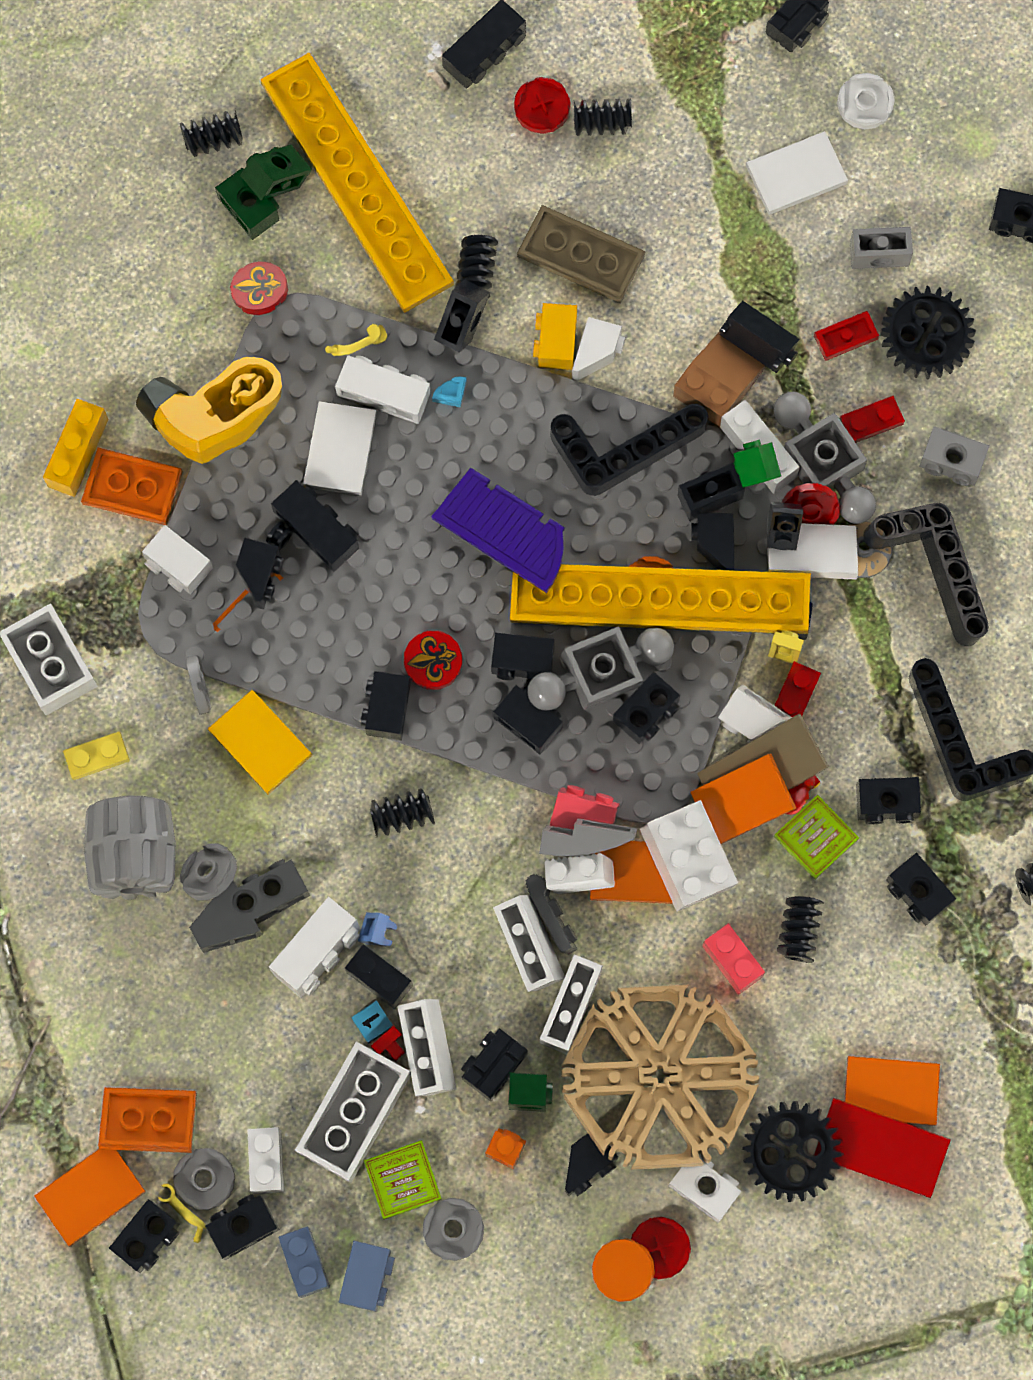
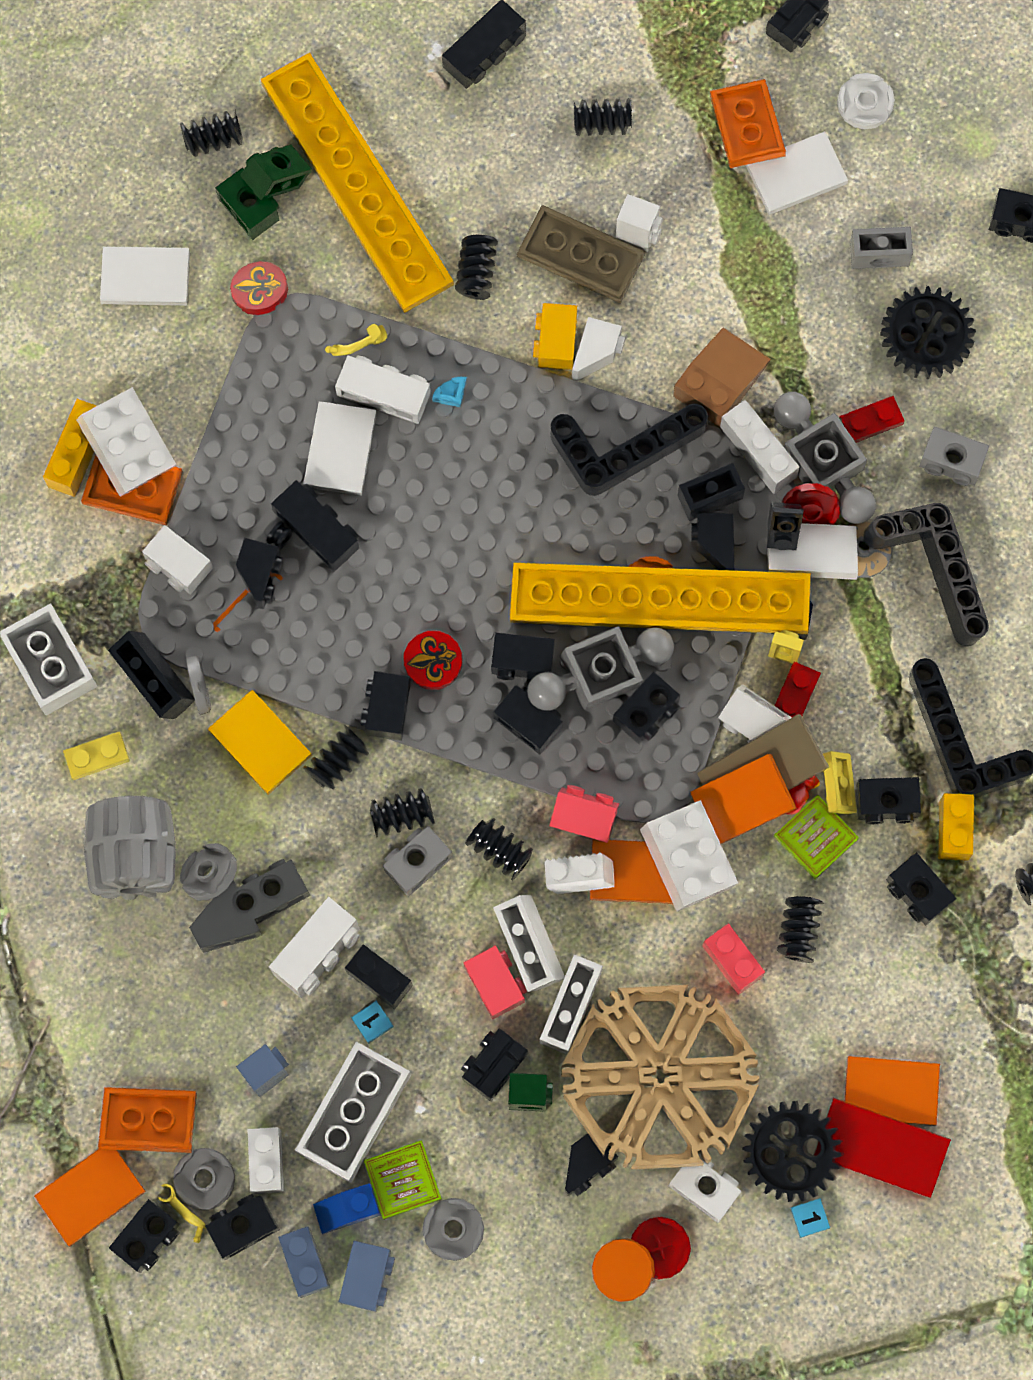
yellow piece [136,357,282,464] -> none
medium blue tile [358,912,397,946] -> none
red tile [371,1025,405,1062] -> none
white brick [397,999,457,1097] -> none
dark purple piece [431,468,565,593] -> none
black brick [434,280,490,353] -> none
orange brick [485,1128,526,1169] -> none
red tile [514,77,571,134] -> none
dark grey hinge [525,874,578,955] -> none
light grey slope [539,818,637,856] -> none
black brick [719,301,800,373] -> none
green brick [733,439,781,487] -> none
red plate [814,311,879,361] -> none
none -> white brick [76,387,176,497]
none -> white tile [100,247,190,306]
none -> black brick [108,631,195,719]
none -> sand blue brick [236,1044,289,1097]
none -> black piece [303,725,369,790]
none -> blue slope [313,1183,381,1234]
none -> light grey brick [383,826,453,897]
none -> coral brick [463,945,527,1019]
none -> black piece [465,818,533,881]
none -> white brick [616,194,663,253]
none -> orange tile [710,79,786,168]
none -> medium azure tile [790,1198,830,1238]
none -> light yellow plate [823,751,857,815]
none -> yellow brick [938,793,974,861]

